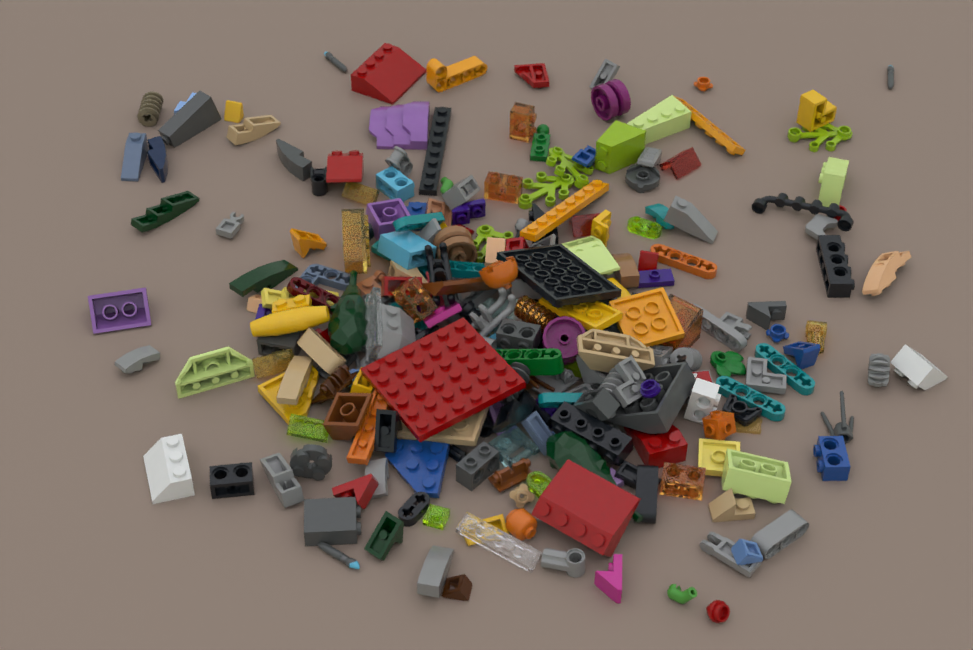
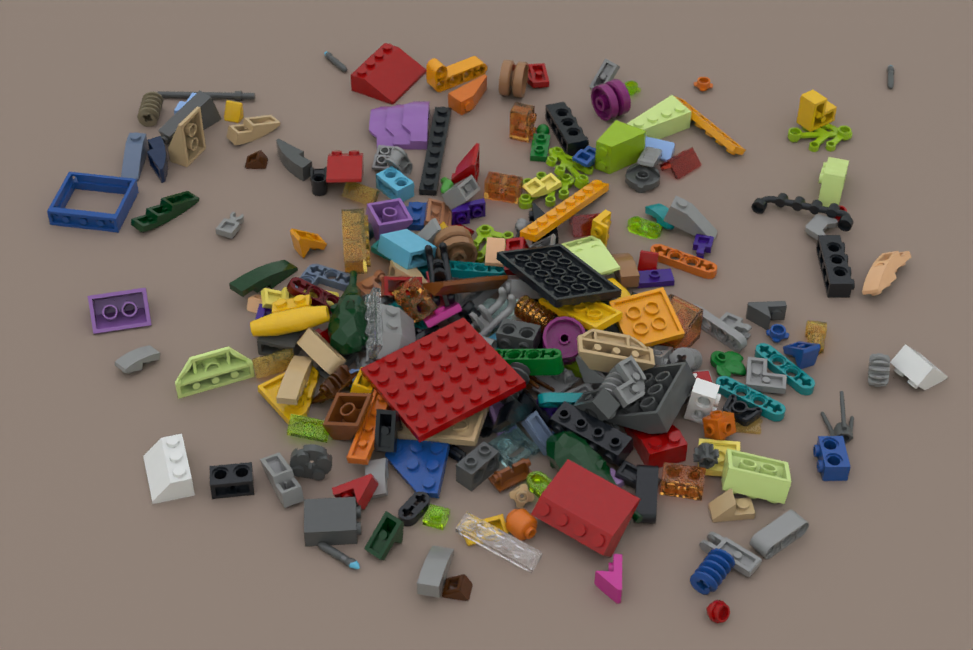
teal beam [392,212,446,232] -> none
orange cylinder [479,256,518,289] -> none
light grey piece [541,548,585,578] -> none
dark purple plate [640,379,661,398] -> none
bright green arm [667,584,697,604] -> none
medium blue slope [731,539,764,565] -> none
none -> blue window [47,172,139,233]
none -> dark grey bar [157,91,255,101]
none -> tan slope [168,106,206,167]
none -> reddish brown slope [245,150,268,169]
none -> light grey slope [372,145,395,170]
none -> orange slope [448,75,487,115]
none -> red slope [451,143,480,185]
none -> medium nougat wheel [499,59,528,98]
none -> light yellow slope [522,173,562,198]
none -> black brick [545,102,589,156]
none -> clear neon green plate [625,81,641,95]
none -> light blue slope [645,136,675,162]
none -> blue piece [690,548,735,595]
none -> dark purple plate [692,234,714,259]
none -> dark grey gear [693,443,719,469]

